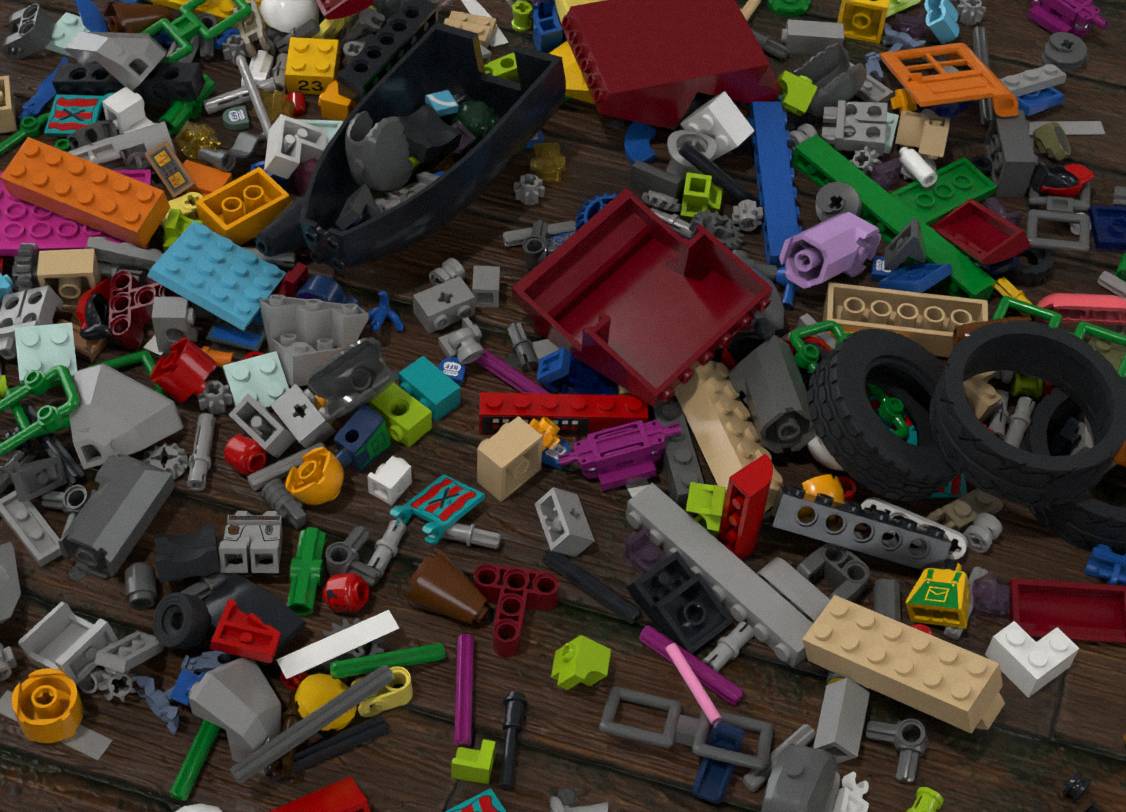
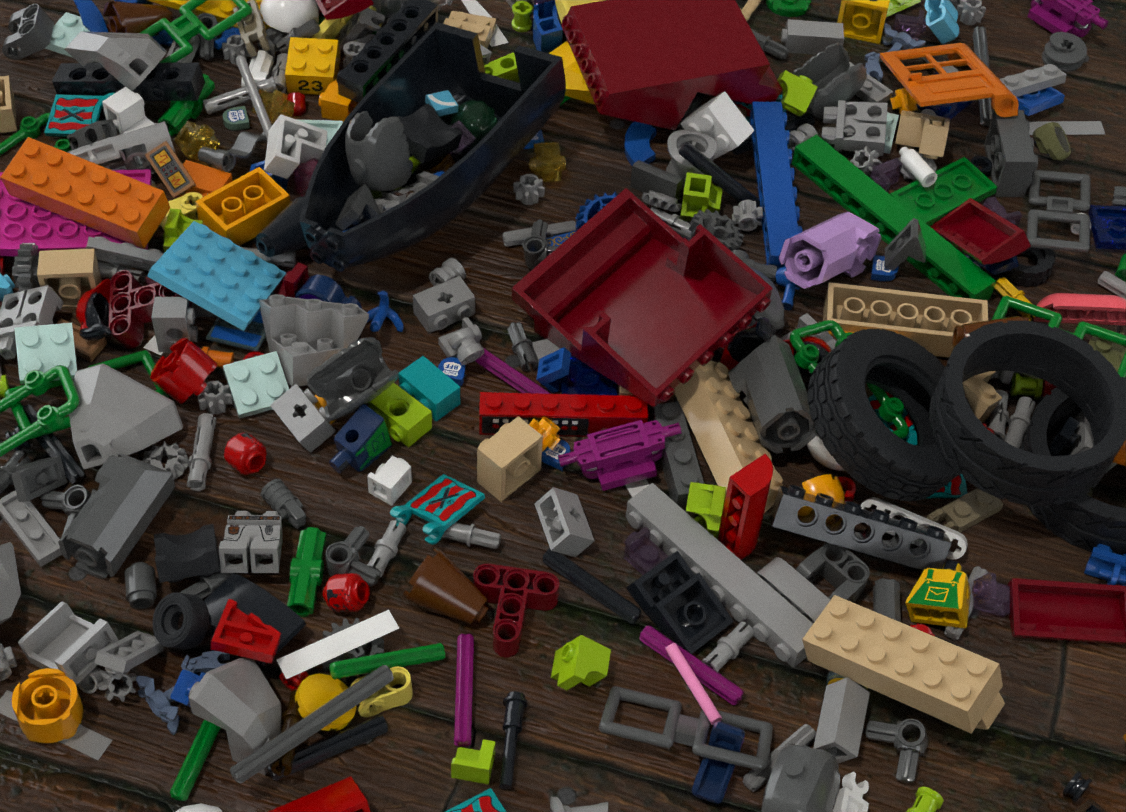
blue sword [16,57,69,124] -> none
light grey brick [228,394,296,459] -> none
light grey axle [248,442,326,490] -> none
light orange cylinder [285,447,344,506] -> none
light grey brick [472,266,500,308] -> none
dark grey piece [816,182,862,222] -> none
blue plate [878,263,953,293] -> none
light grey wheel [963,513,1003,553] -> none
white brick [985,621,1079,698] -> none
hair [1031,160,1095,198] -> none

